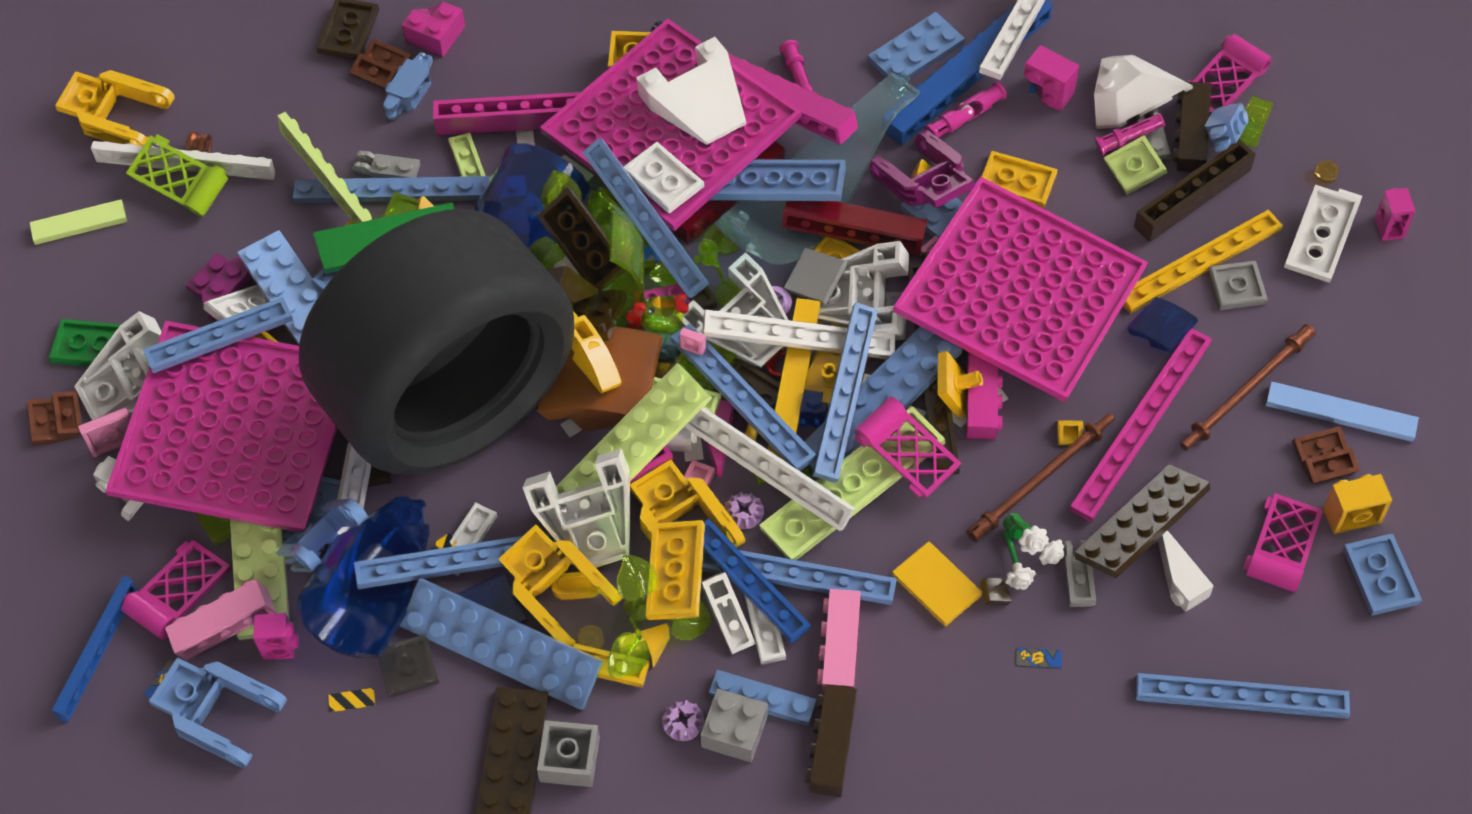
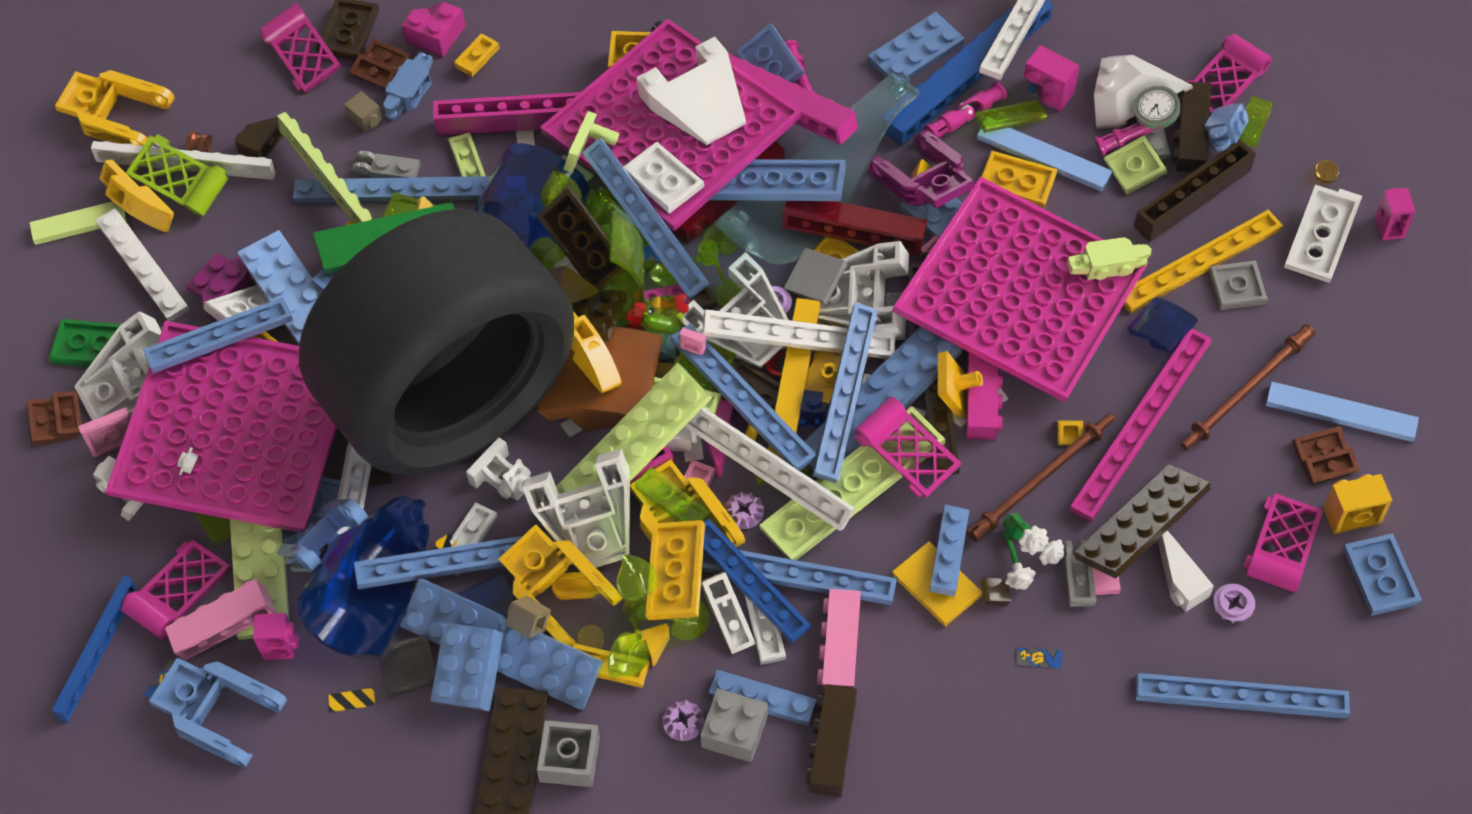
none -> white plate [95,208,189,322]
none -> yellow slope [99,159,174,232]
none -> white plate [177,447,198,475]
none -> dark brown slope [234,117,283,158]
none -> dark pink piece [259,2,342,93]
none -> dark tan brick [344,91,383,133]
none -> medium blue brick [430,623,504,711]
none -> yellow plate [454,33,500,78]
none -> white tile [466,438,531,501]
none -> dark tan brick [505,596,551,639]
none -> yellowish green piece [563,111,620,173]
none -> clear neon green tile [635,467,709,522]
none -> medium blue plate [736,23,805,83]
none -> medium blue plate [929,504,969,597]
none -> clear neon green tile [975,100,1047,133]
none -> light blue tile [977,118,1112,192]
none -> yellowish green hinge [1067,237,1152,280]
none -> bright pink tile [1093,568,1121,595]
none -> tile [1133,86,1180,129]
none -> lavender gear [1213,584,1255,624]

